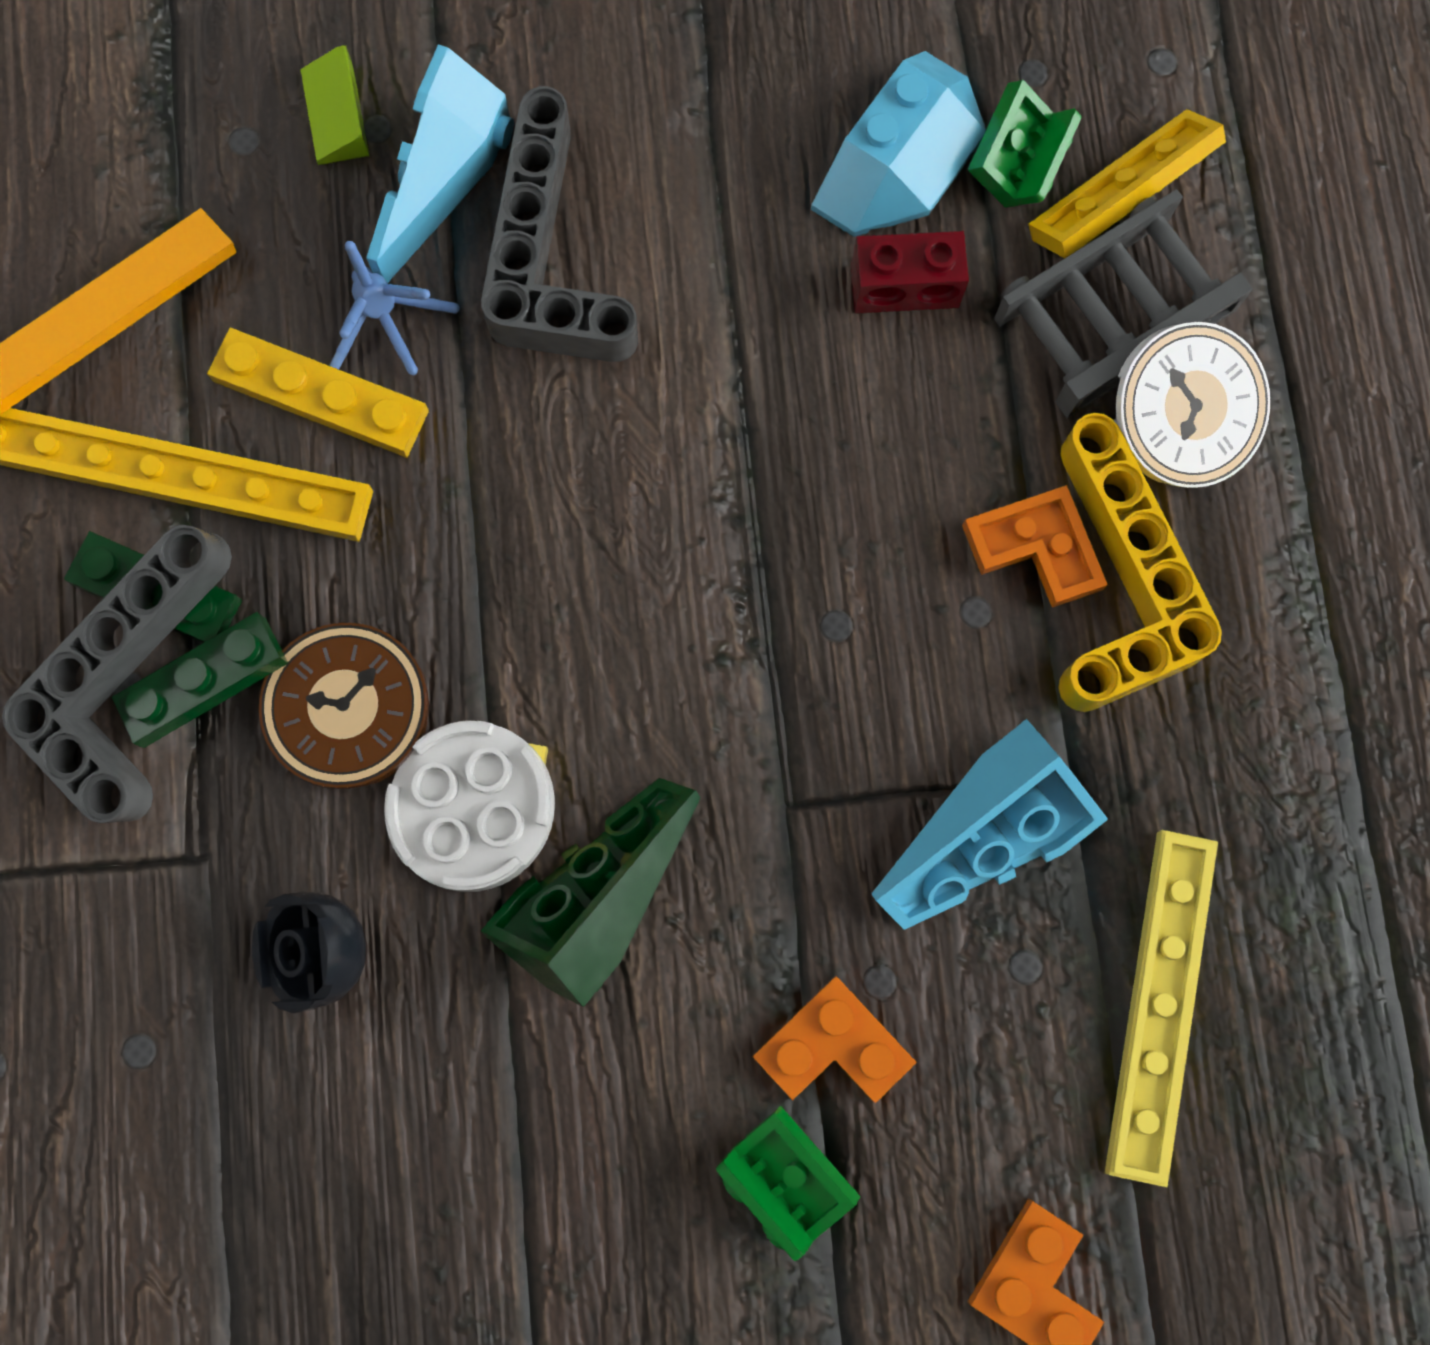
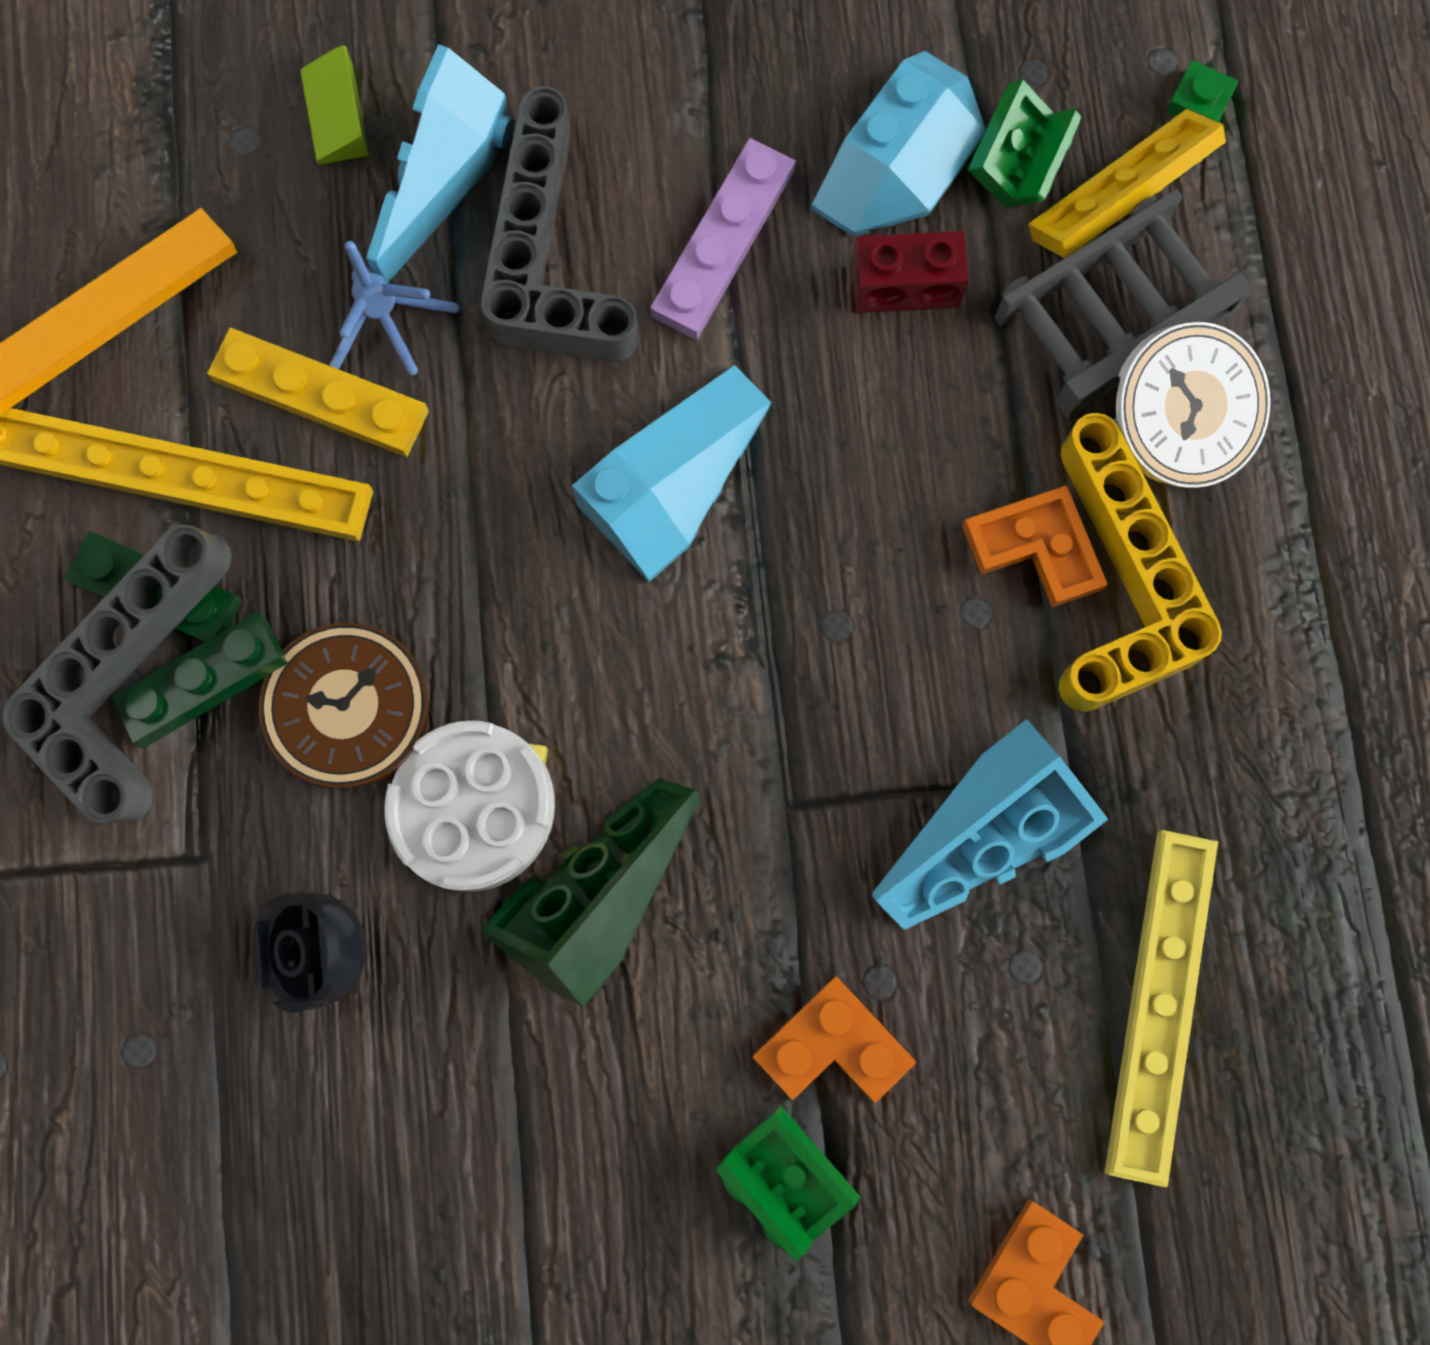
none -> medium azure wedge [572,365,771,582]
none -> lavender plate [650,138,796,340]
none -> green plate [1166,60,1238,122]

